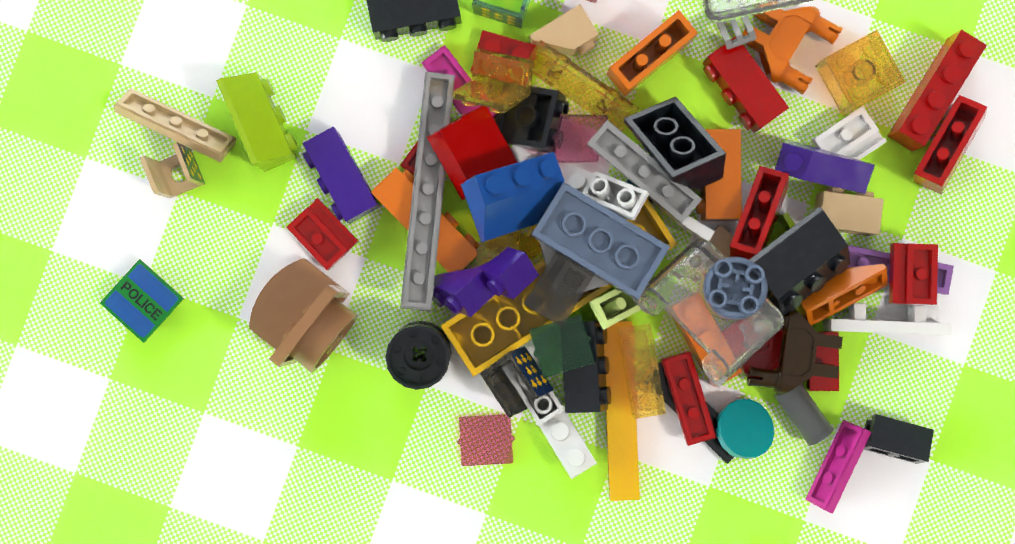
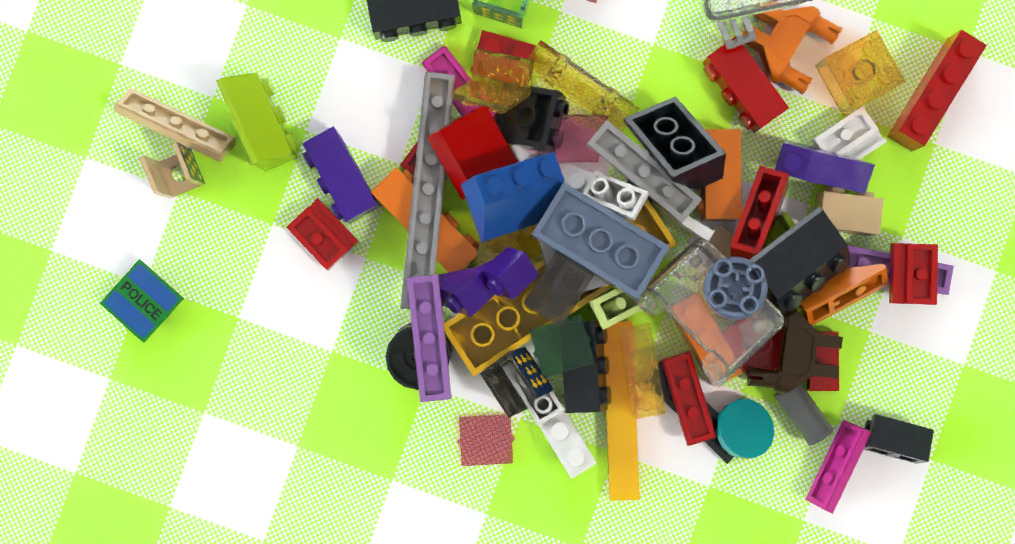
medium nougat piece [249,258,358,373] -> none
tan slope [529,4,599,56] -> none
orange brick [606,10,698,97] -> none
white hinge [823,303,952,335] -> none
red brick [914,95,988,195] -> none
none -> medium lavender plate [407,274,452,402]

